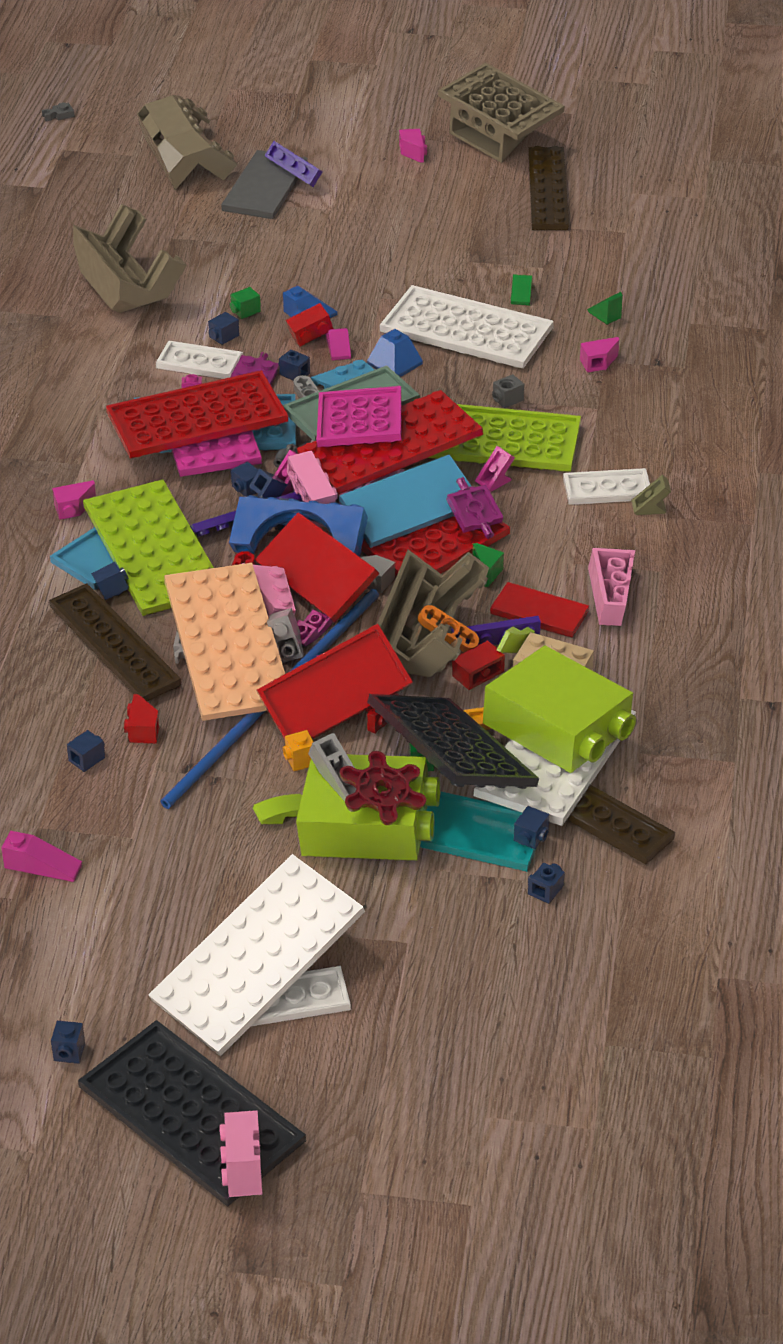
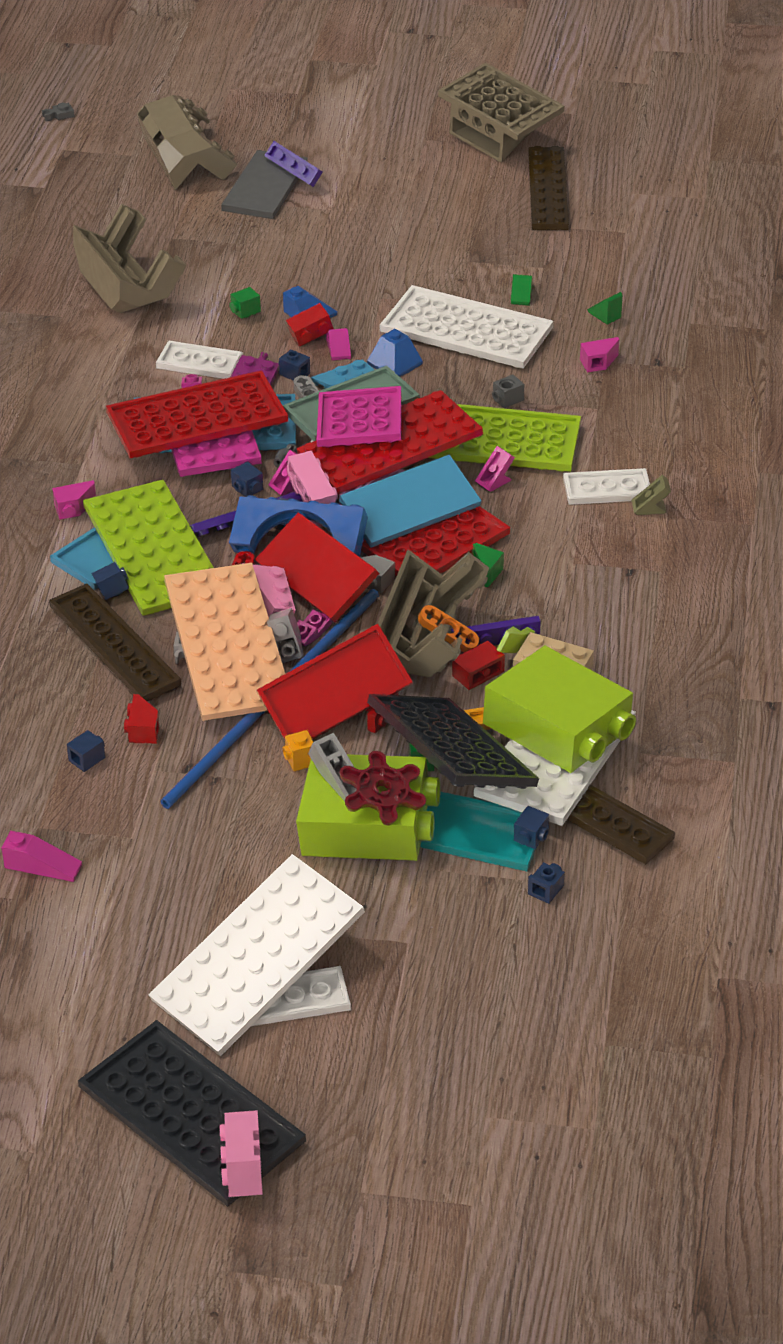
dark blue brick [51,1020,85,1064] -> none
dark blue brick [208,312,240,345] -> none
dark blue brick [249,469,288,499] -> none
lime slope [253,794,302,824] -> none
dark pink slope [399,129,427,163] -> none
magenta plate [446,477,504,539] -> none
red tile [490,582,589,638] -> none
bright pink wedge [588,548,635,626] -> none

